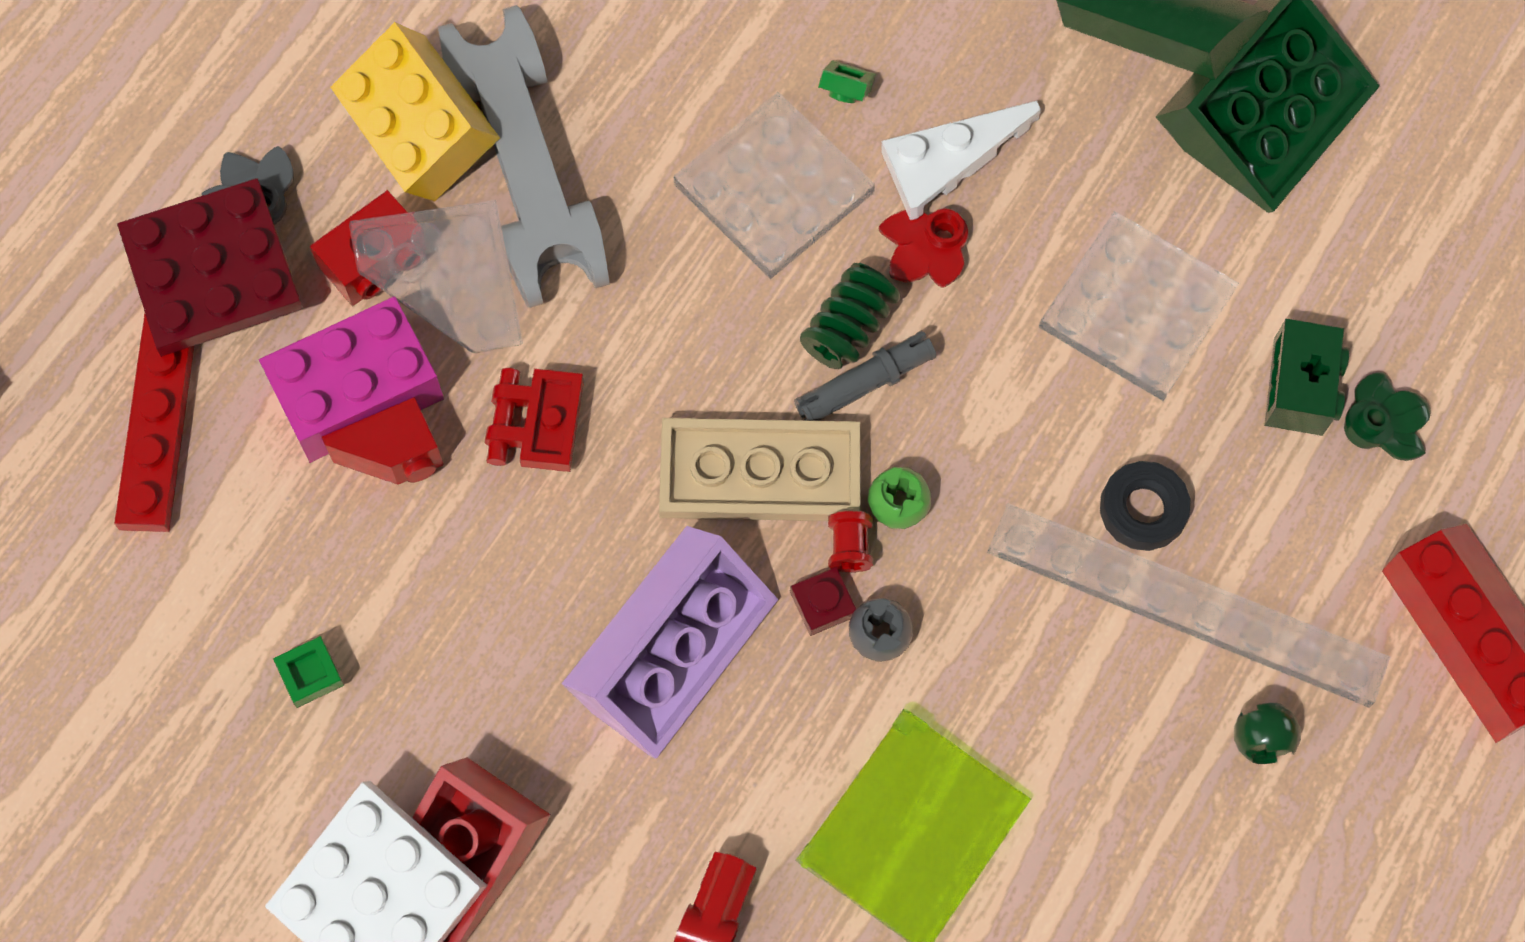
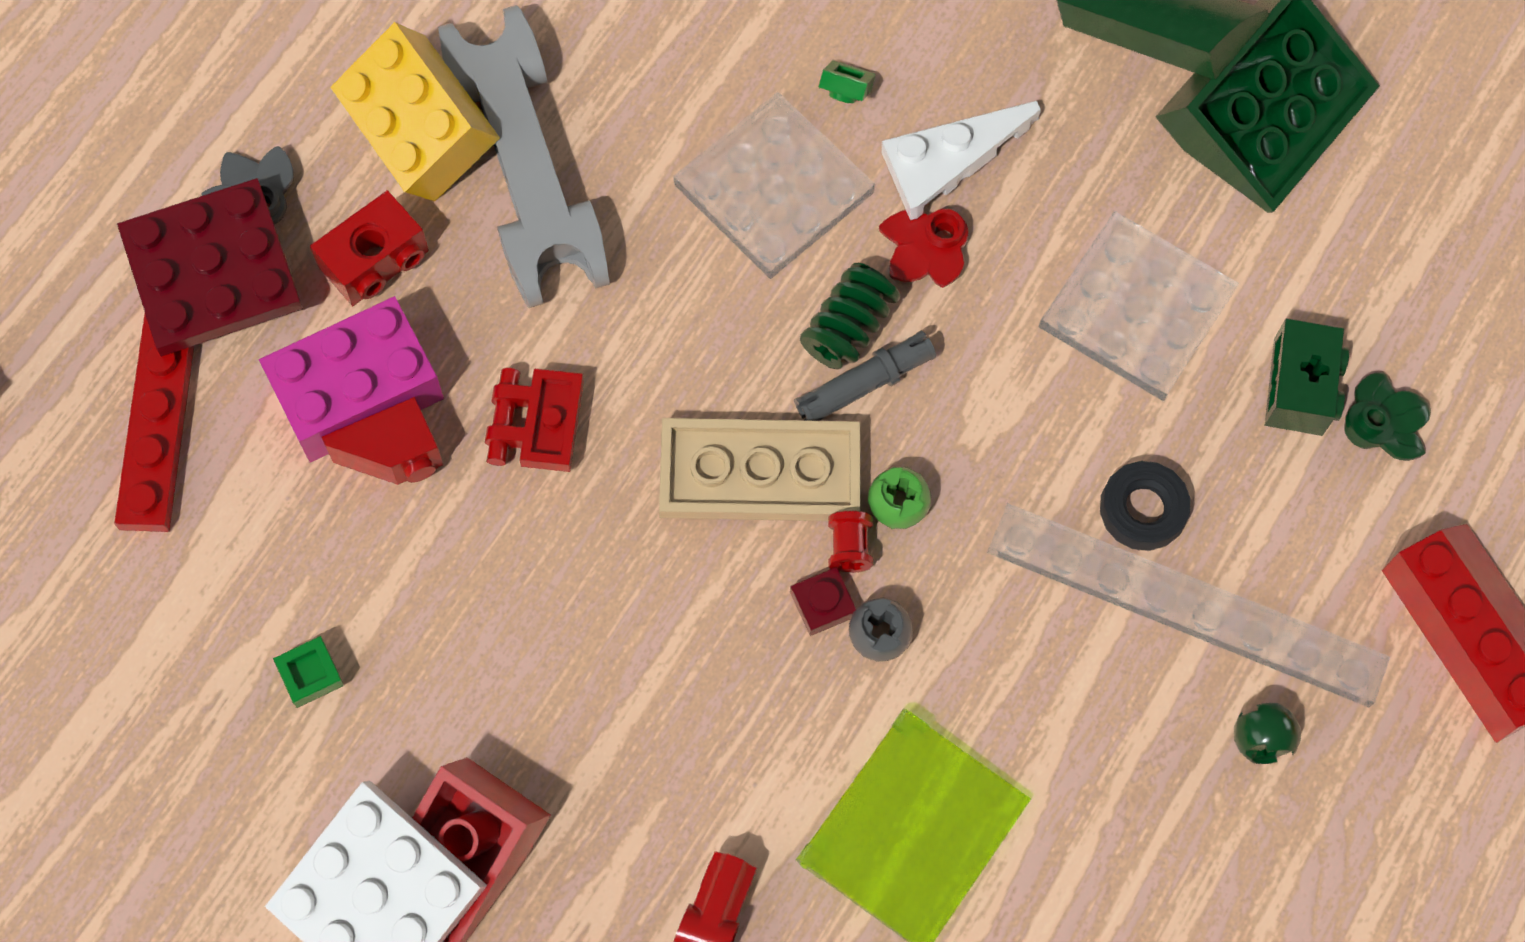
clear plate [349,200,523,354] -> none
lavender slope [562,526,778,759] -> none

